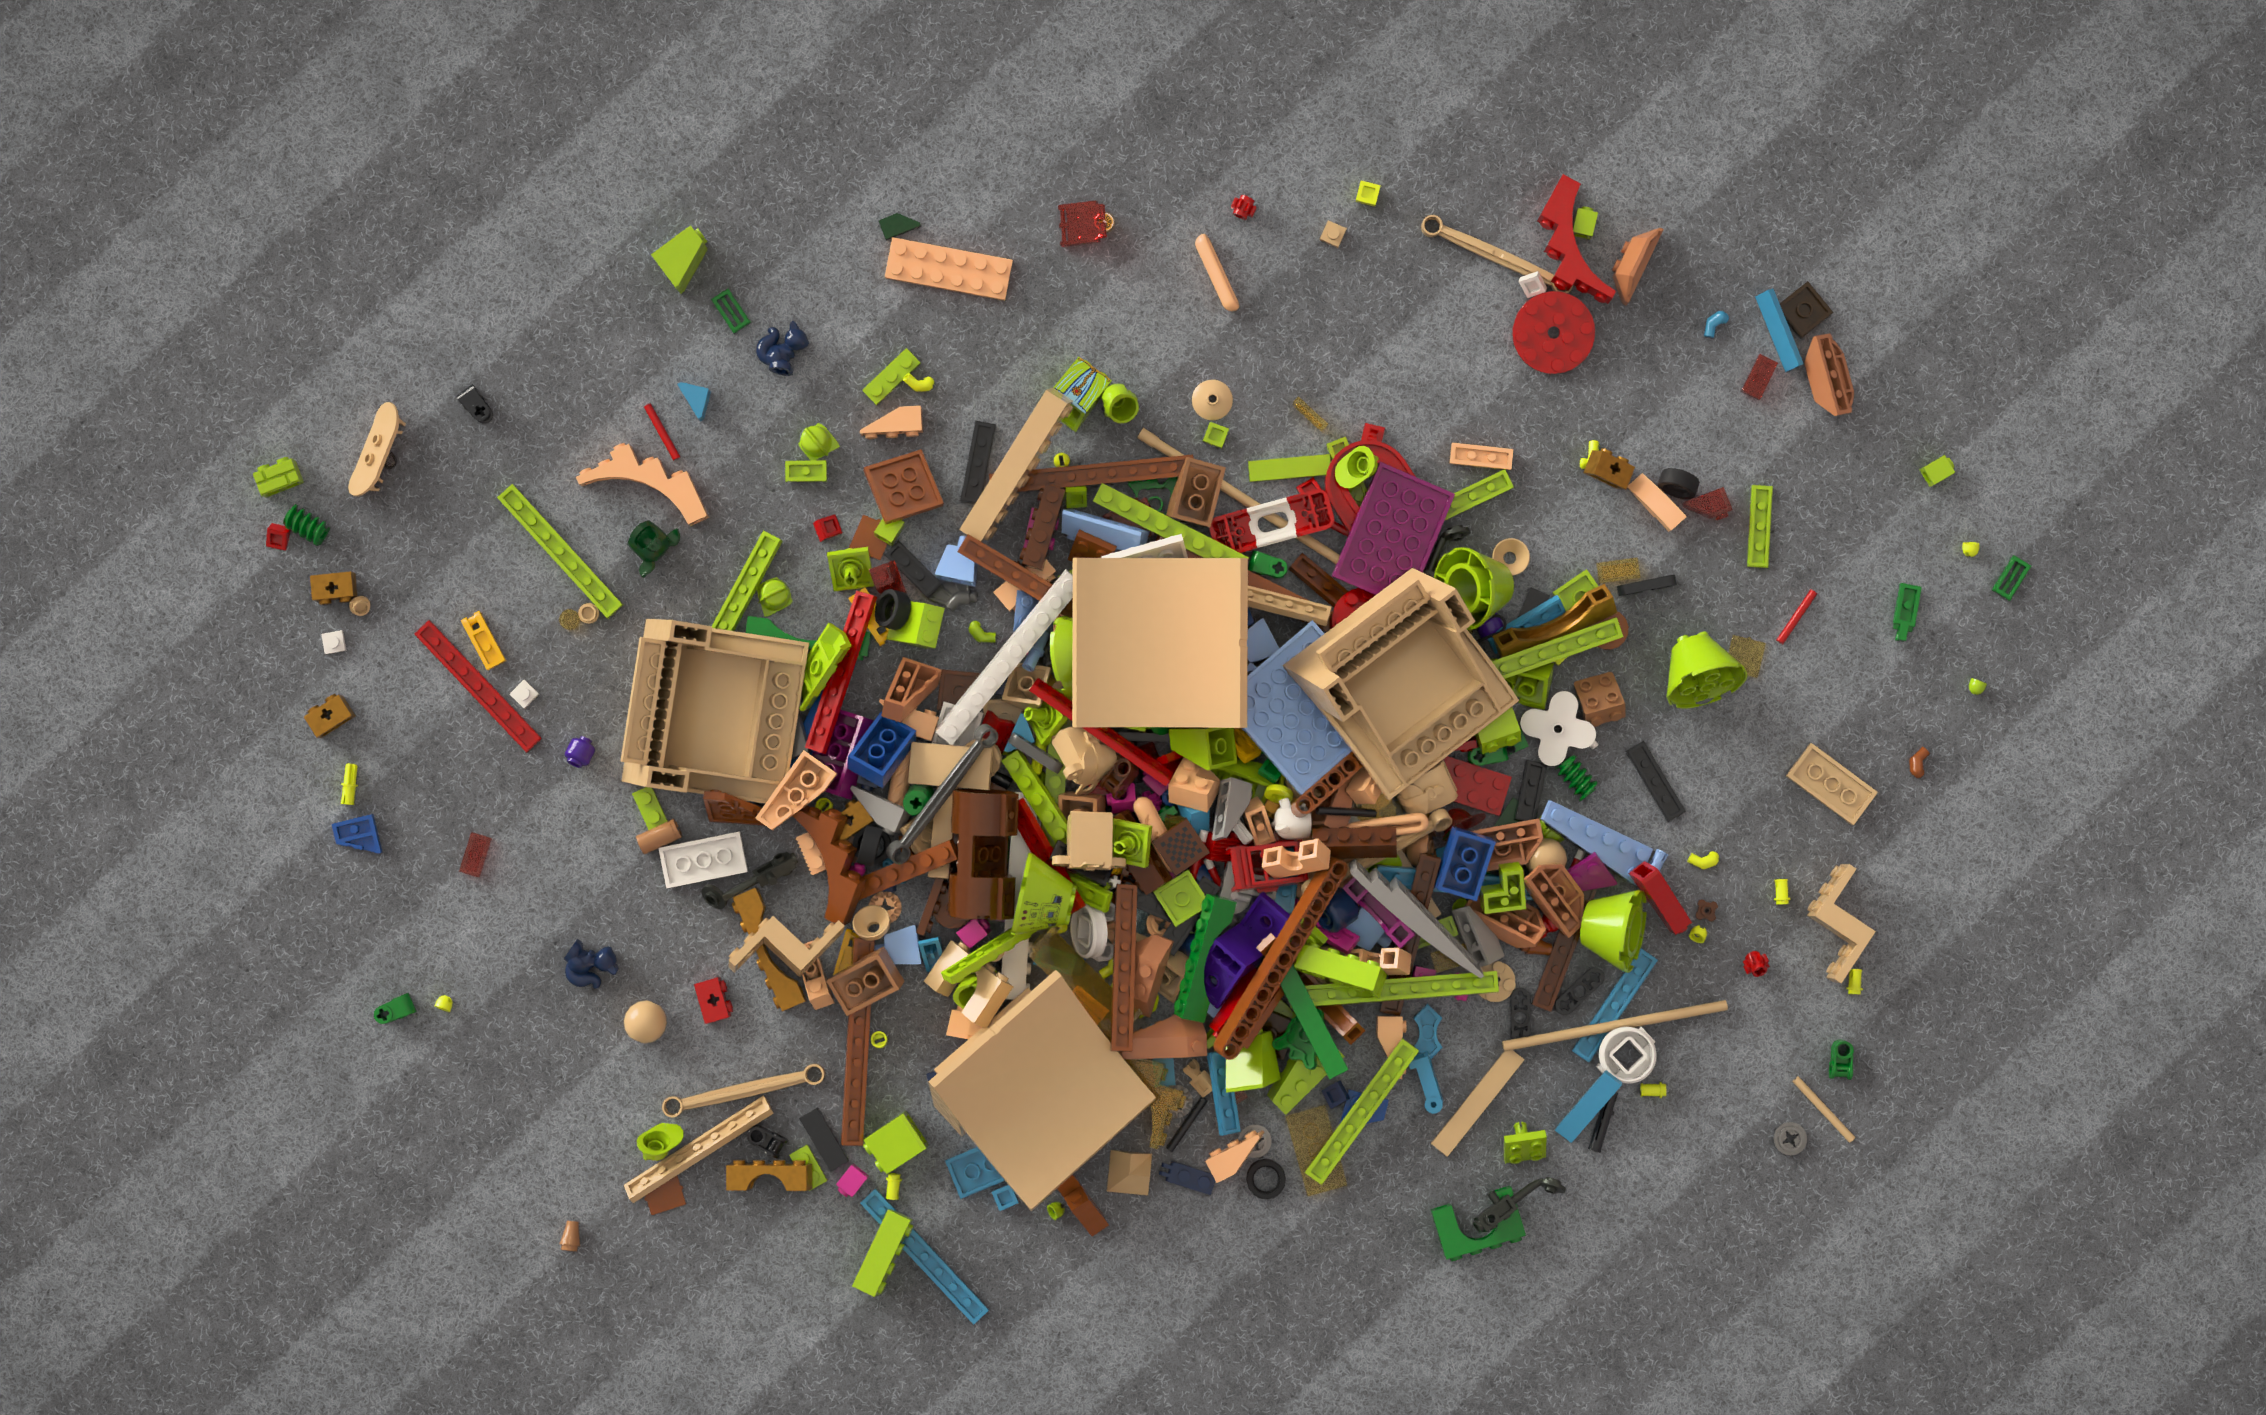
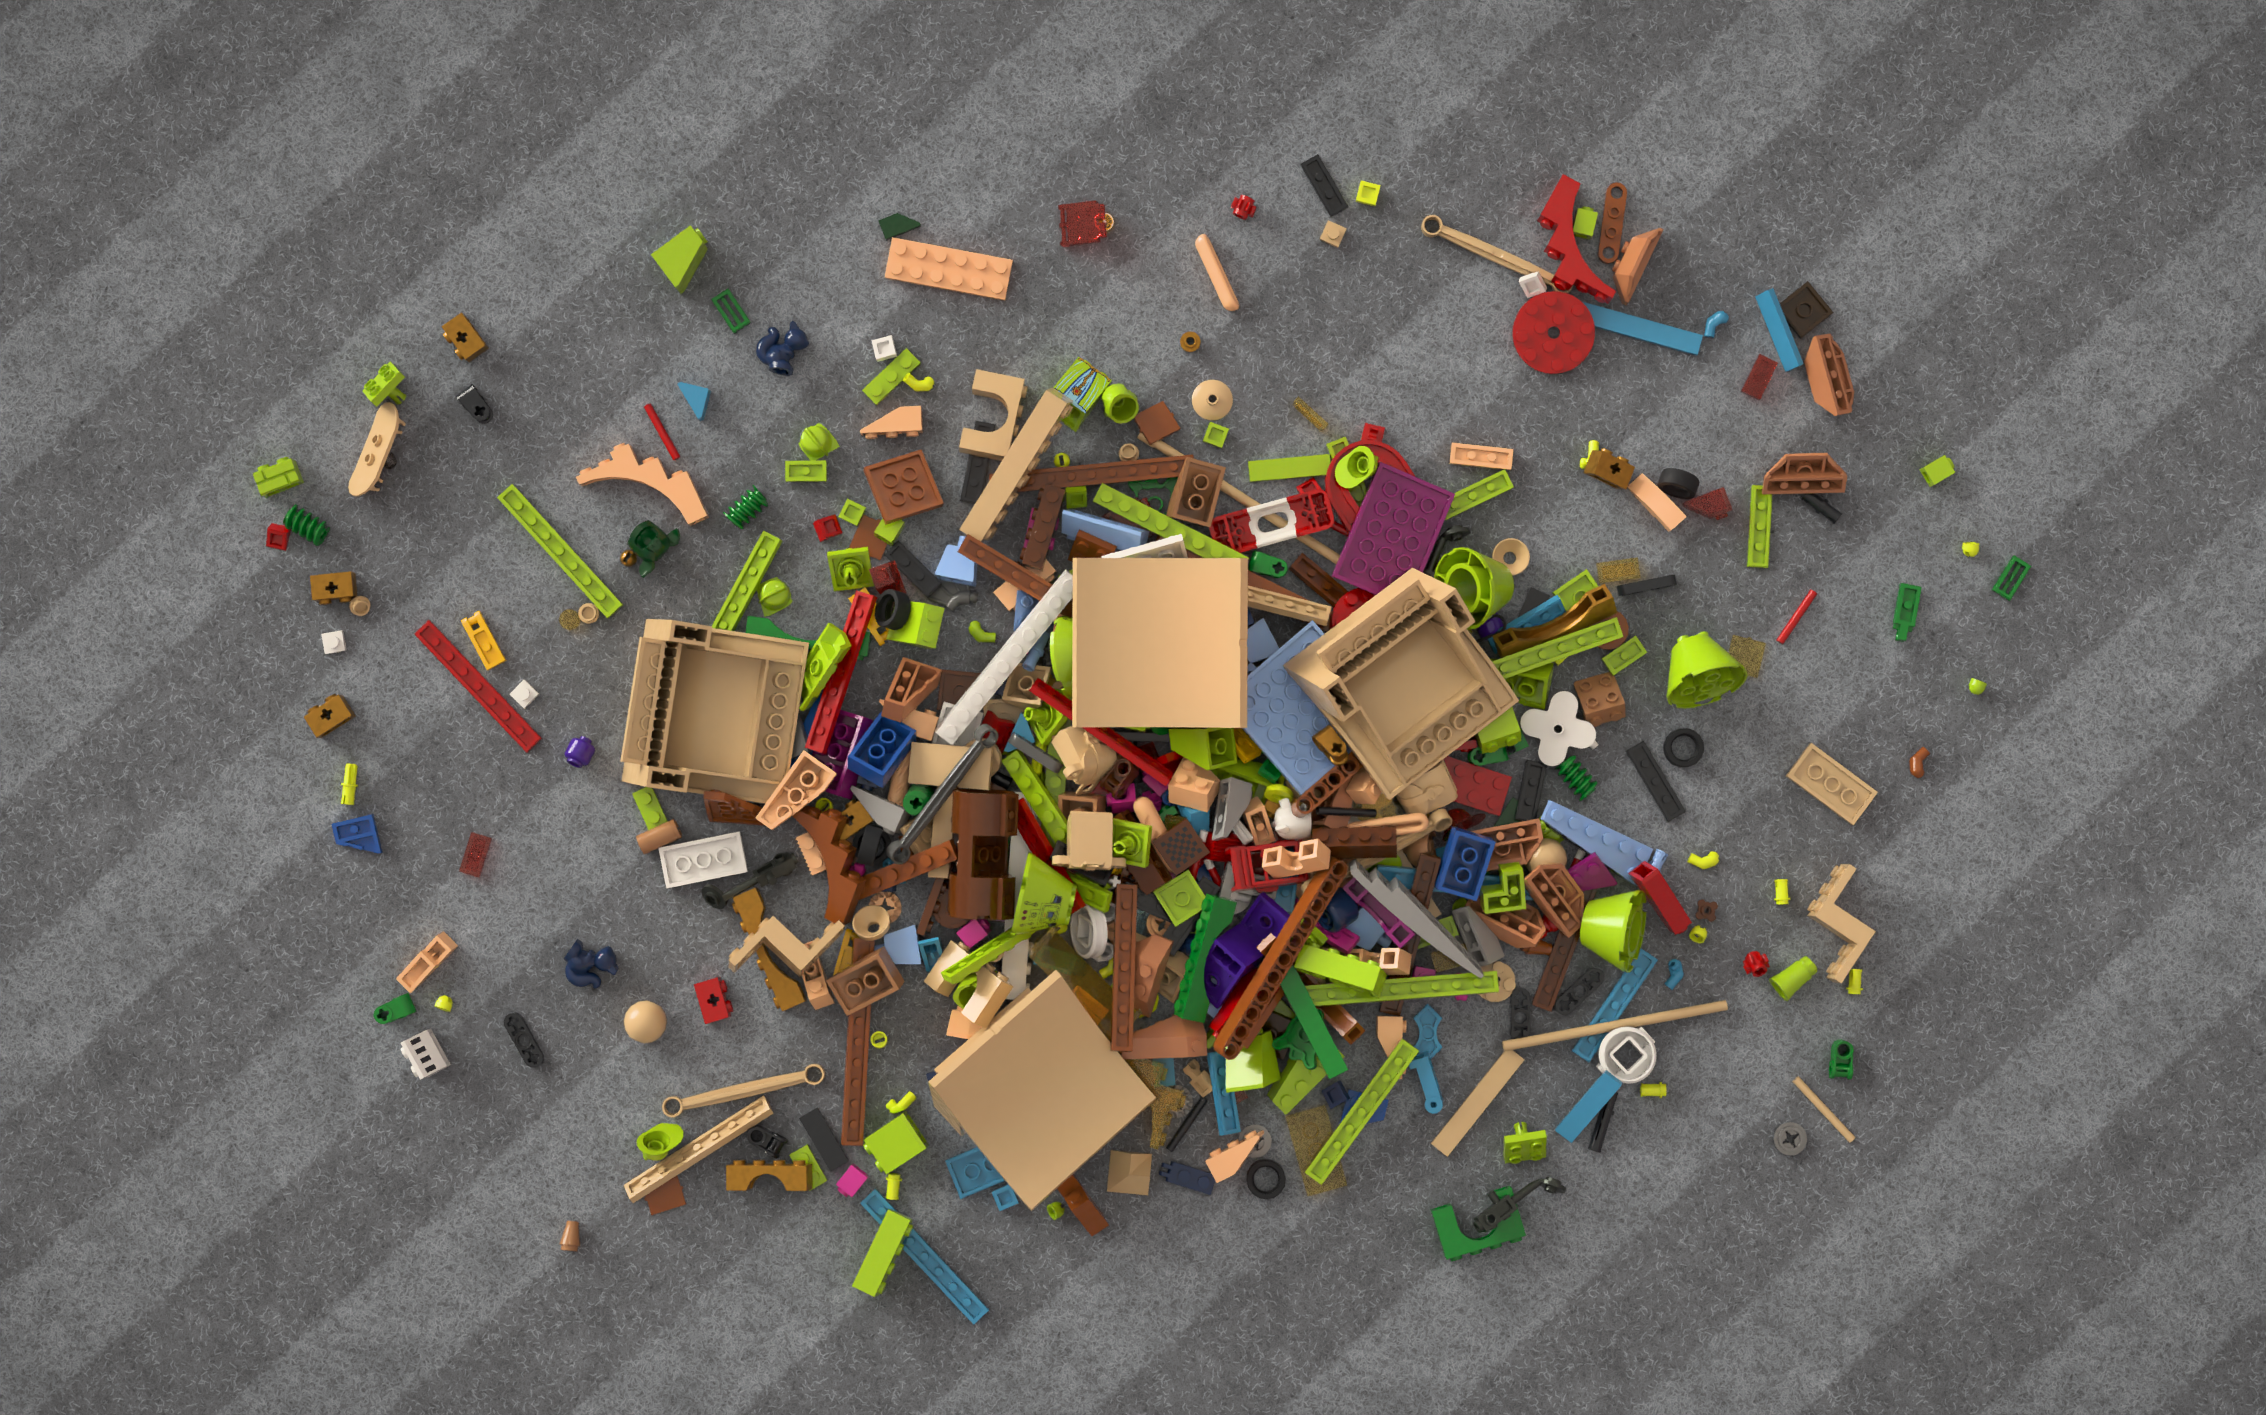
none -> lime plate [363,361,406,407]
none -> light nougat slope [396,932,458,993]
none -> white slope [401,1029,451,1080]
none -> pearl gold brick [442,312,489,362]
none -> black beam [504,1013,544,1068]
none -> pearl gold hinge [620,550,637,567]
none -> green piece [723,485,769,529]
none -> lime plate [838,498,866,526]
none -> white plate [872,335,897,362]
none -> neon yellow arm [886,1091,917,1114]
none -> tan arch [959,369,1028,461]
none -> tan plate [1119,443,1139,461]
none -> dark orange piece [1133,401,1181,445]
none -> pearl gold plate [1180,332,1201,352]
none -> black tile [1300,154,1348,218]
none -> pearl gold piece [1312,725,1348,766]
none -> dark azure tile [1544,291,1703,356]
none -> dark orange plate [1598,182,1627,264]
none -> lime plate [1601,636,1648,676]
none -> black tyre [1663,728,1704,767]
none -> dark azure arm [1664,959,1684,990]
none -> nougat wedge [1762,453,1847,494]
none -> lime plant [1769,956,1817,1001]
none -> black pin [1801,493,1843,524]

